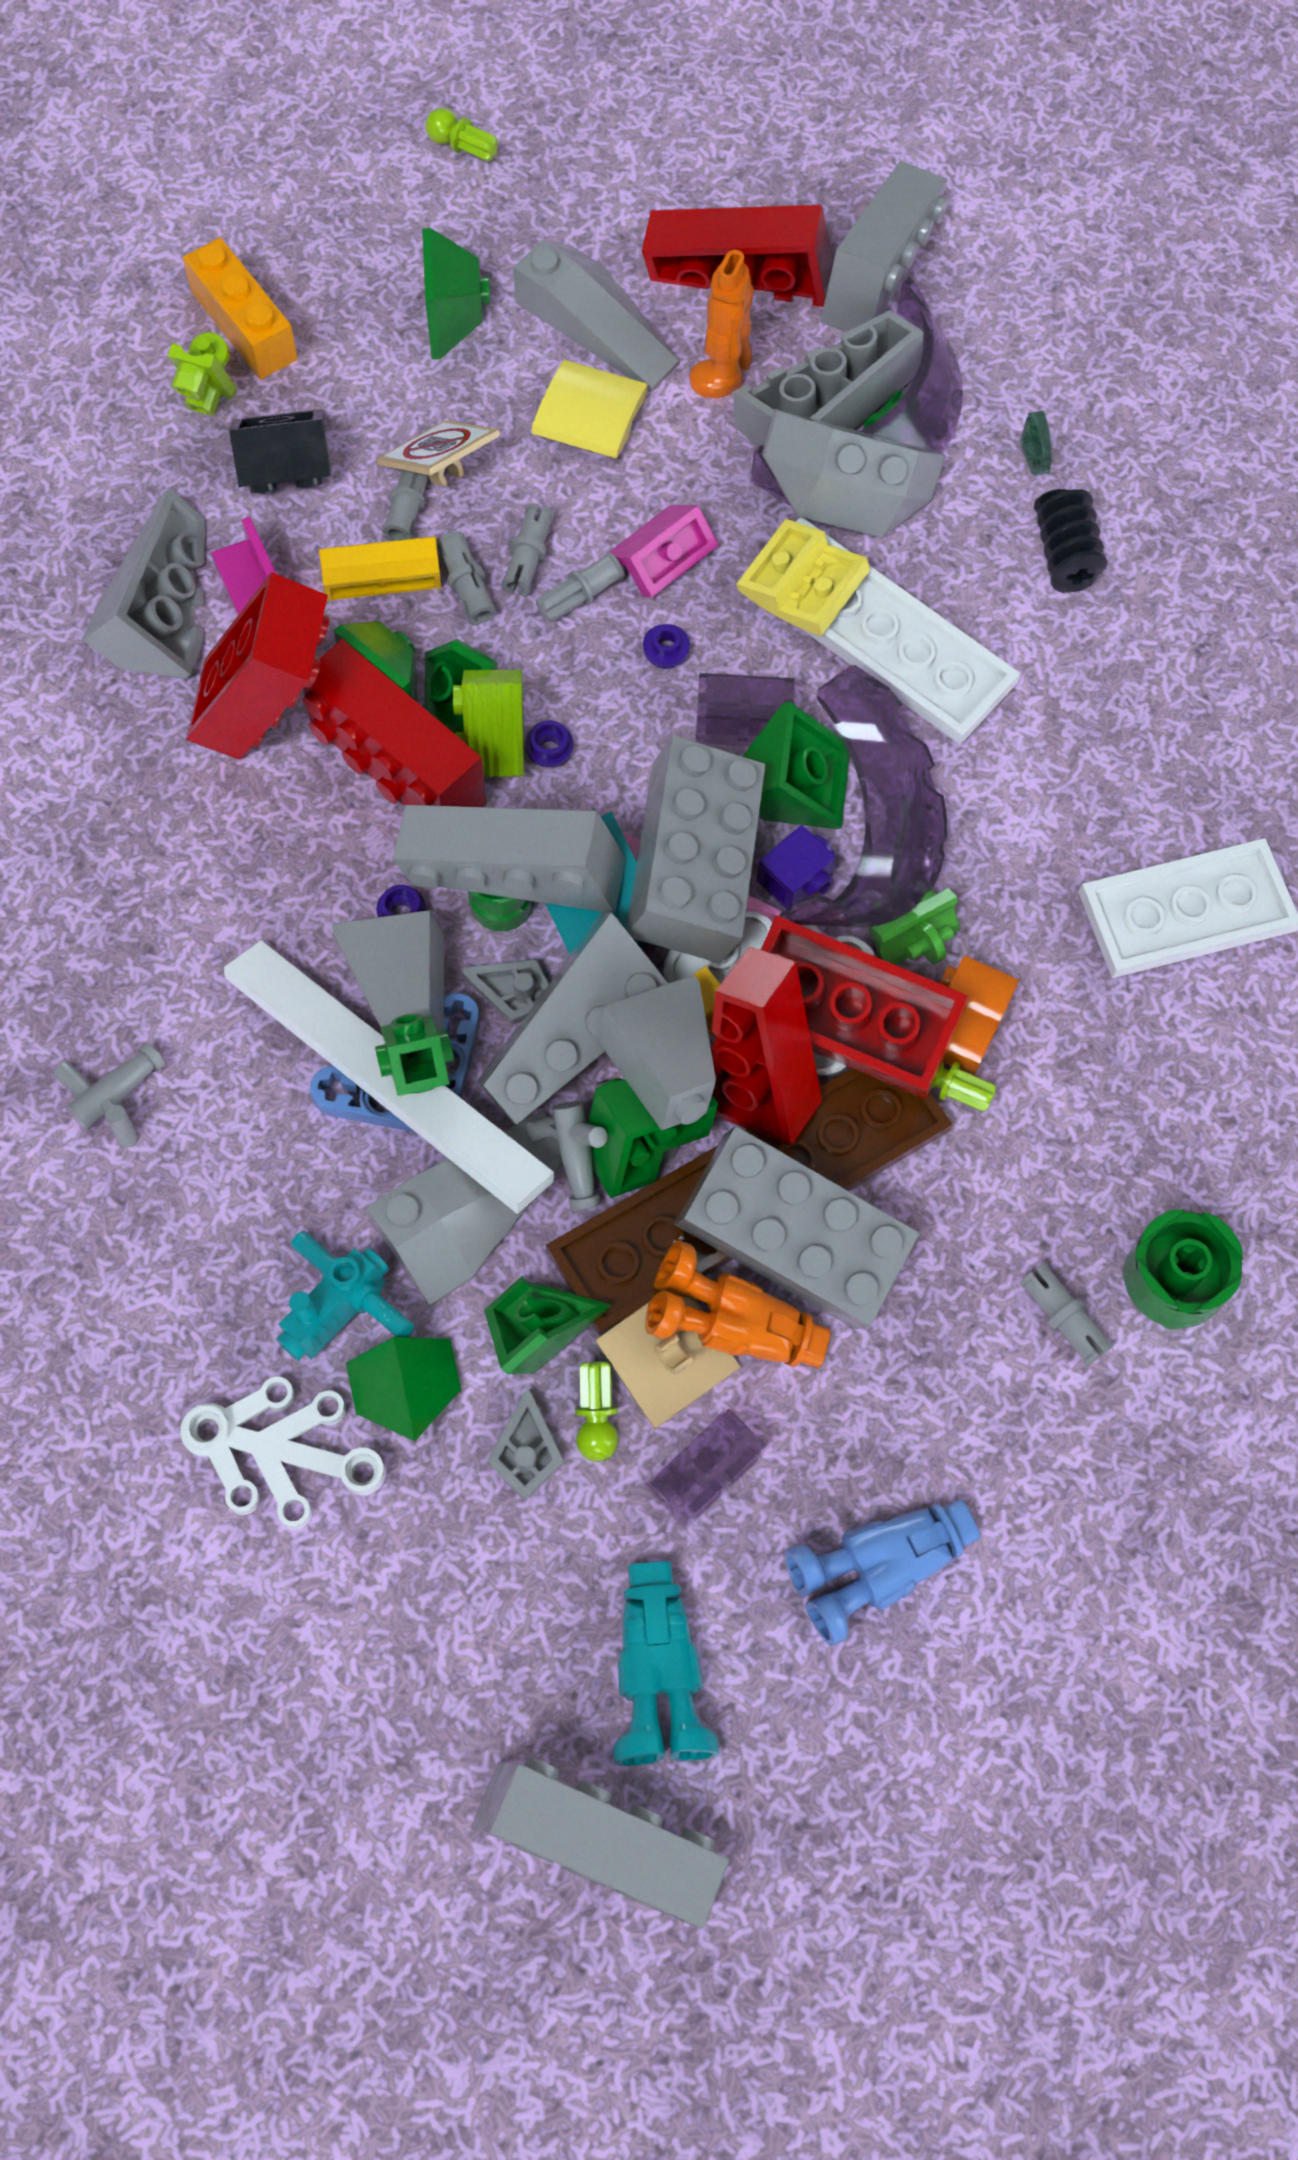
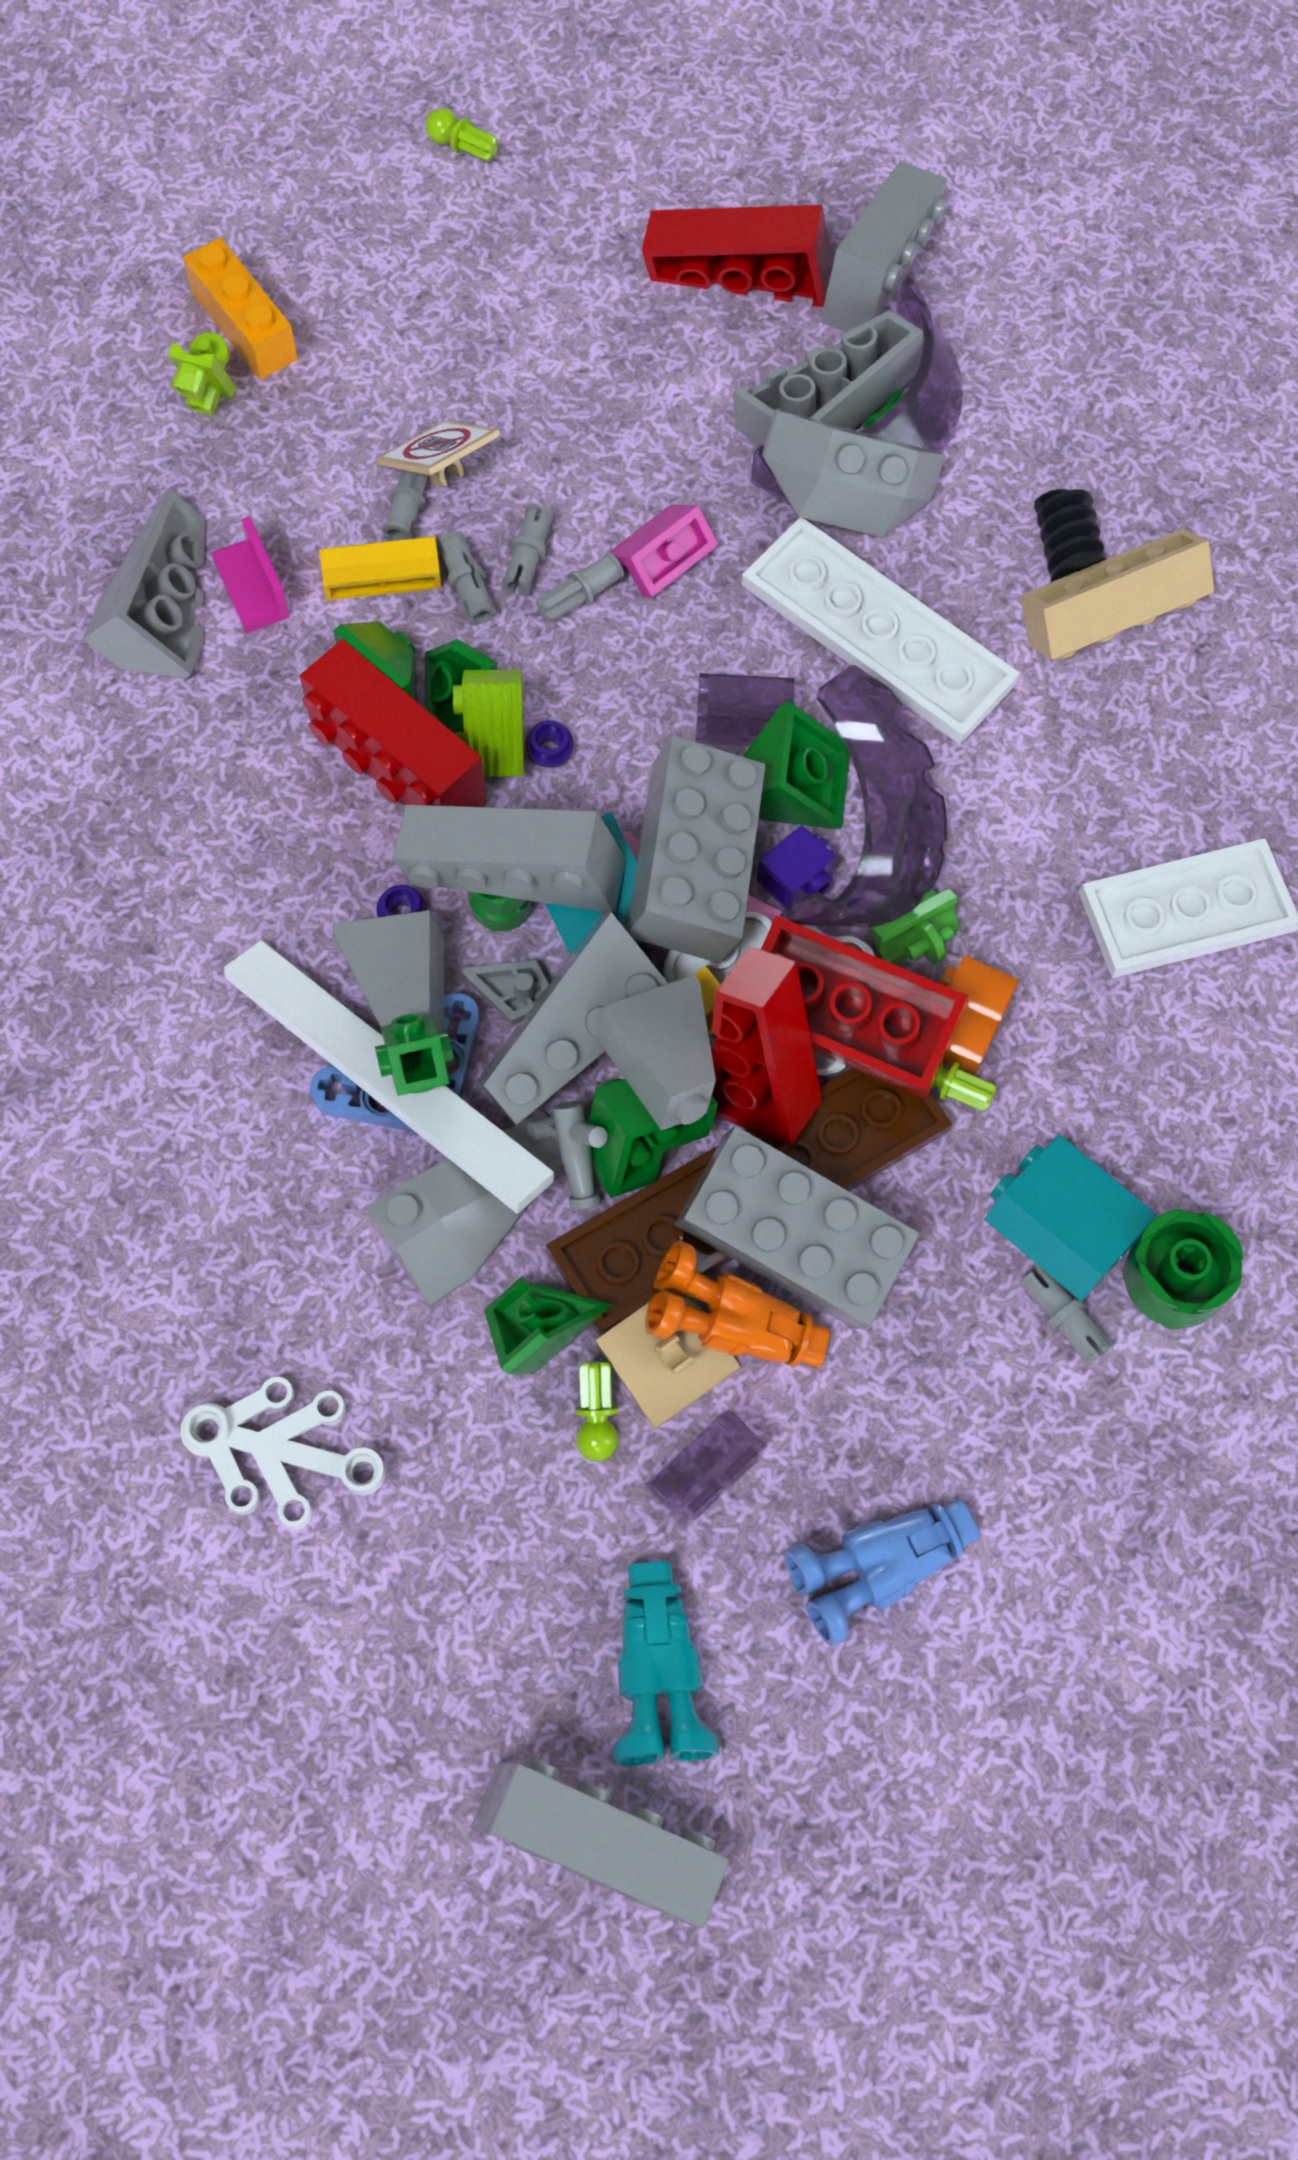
light grey piece [54,1042,166,1148] -> none
red brick [186,572,330,759] -> none
black slope [229,409,331,493] -> none
teal piece [276,1231,414,1361] -> none
green slope [346,1337,462,1441] -> none
green slope [422,228,490,360] -> none
light grey piece [487,1391,564,1502] -> none
light grey wedge [513,240,679,392] -> none
light yellow slope [531,360,648,459] -> none
dark purple plate [643,624,690,669] -> none
orange piece [689,250,754,398] -> none
light yellow slope [736,519,870,637] -> none
tile [1020,410,1051,476] -> none
none -> teal brick [984,1134,1158,1302]
none -> tan brick [1020,528,1214,660]

